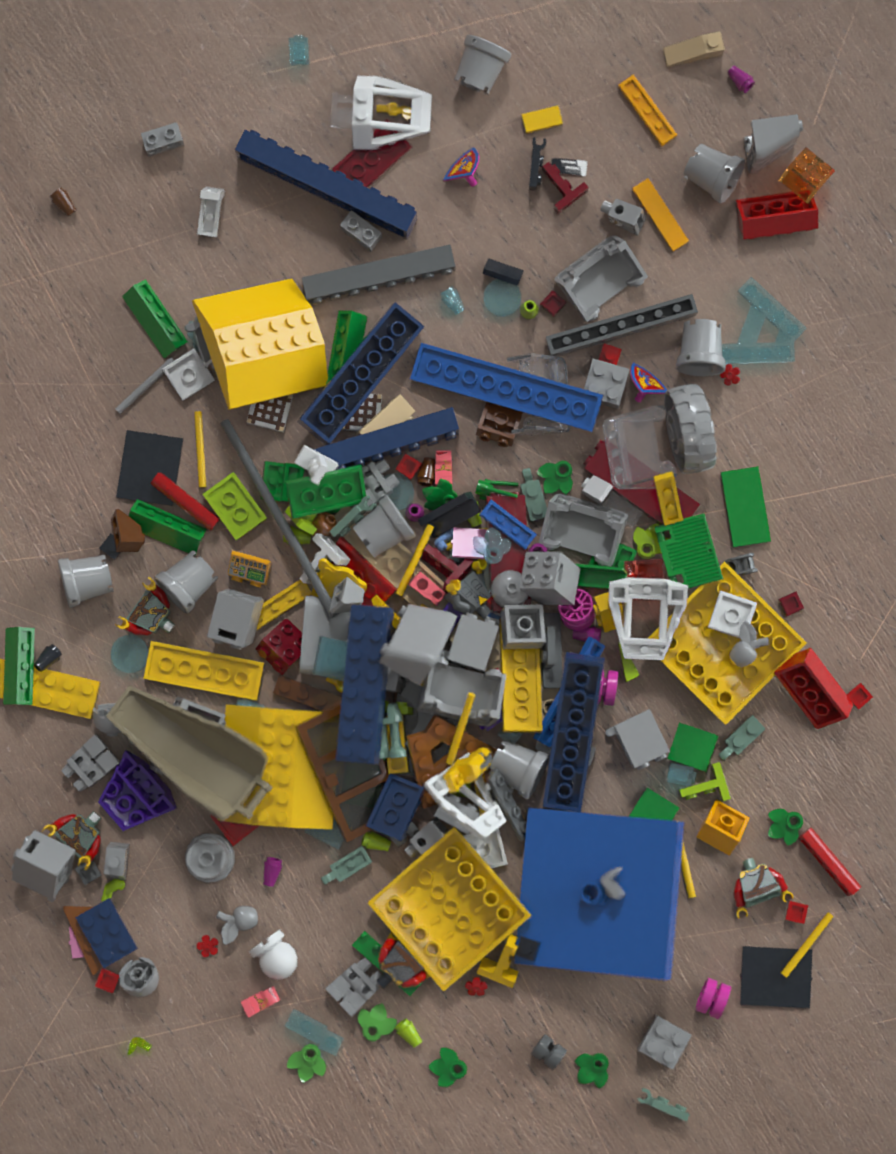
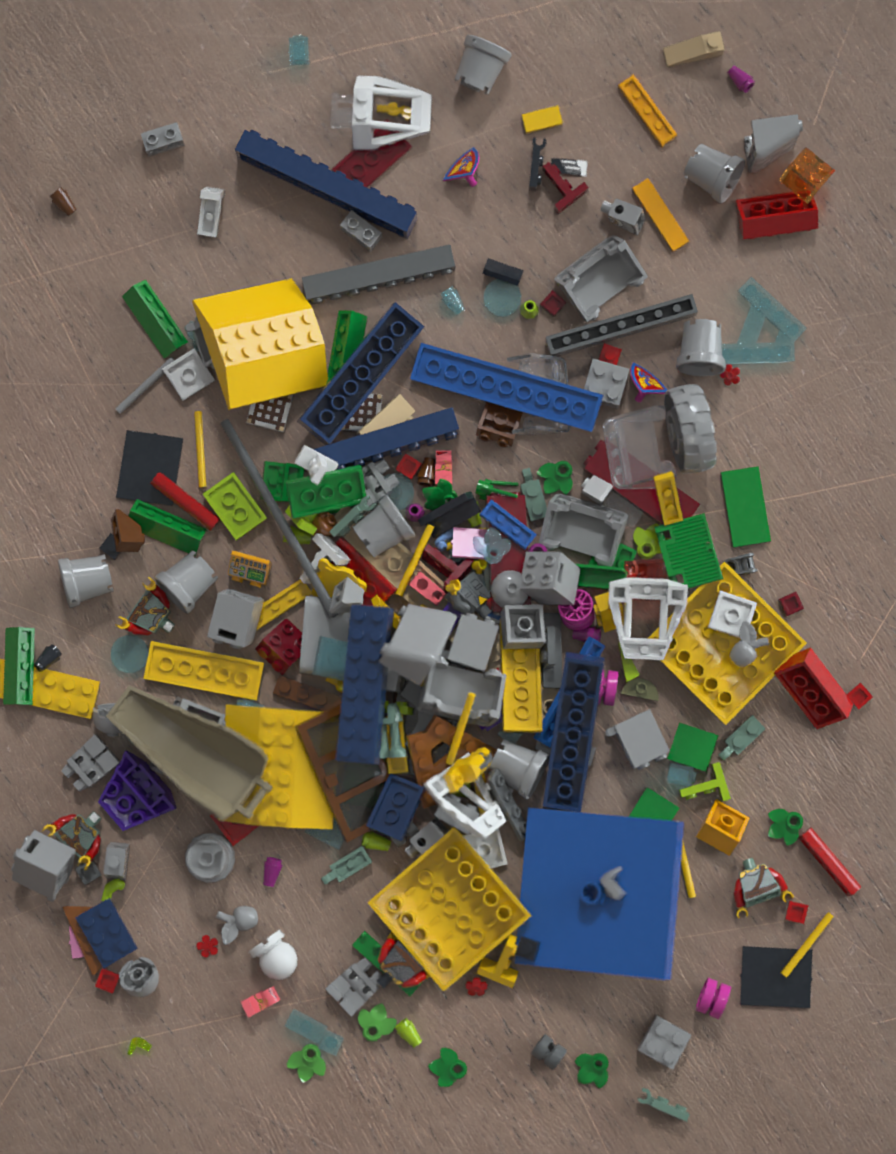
none -> olive plate [620,678,658,701]

